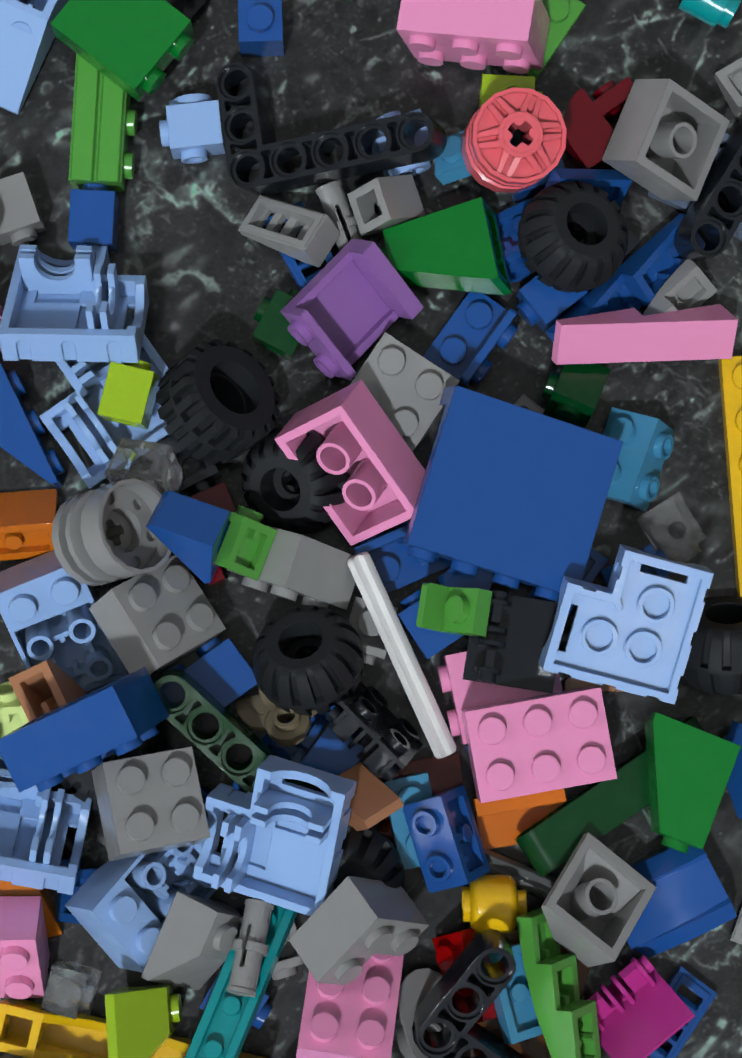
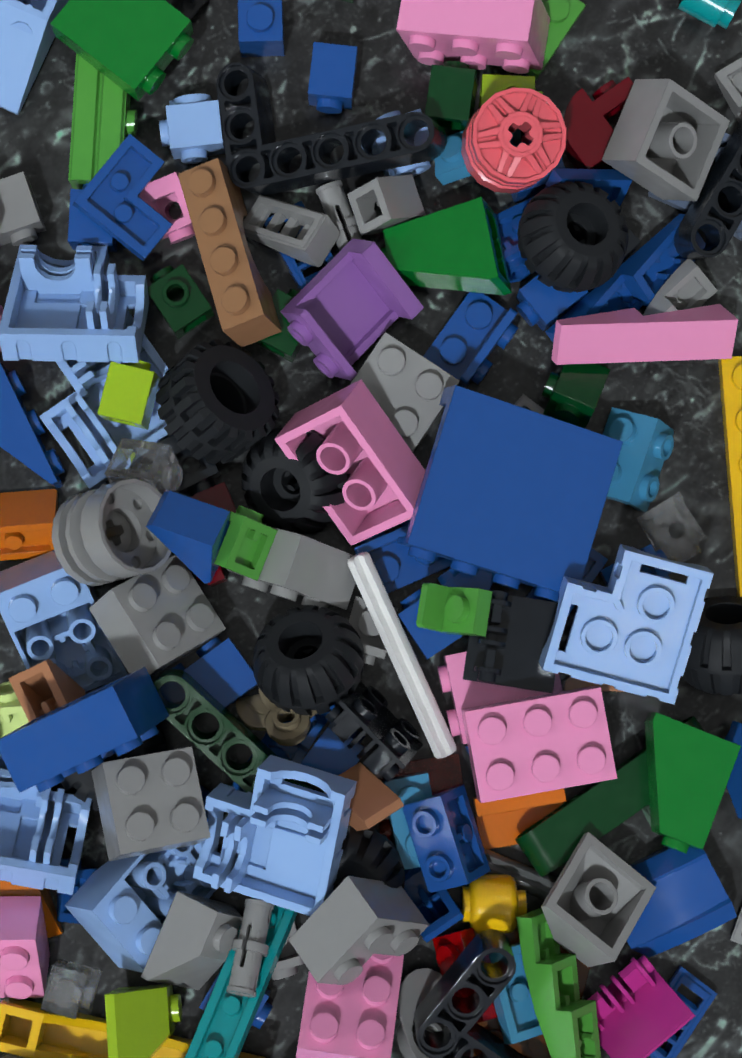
none -> blue plate [73,134,173,261]
none -> bright pink brick [139,172,195,244]
none -> dark green brick [148,264,215,339]
none -> medium nougat arch [178,157,282,348]
none -> blue brick [308,42,358,114]
none -> blue slope [404,867,464,943]
none -> dark green brick [425,61,478,132]

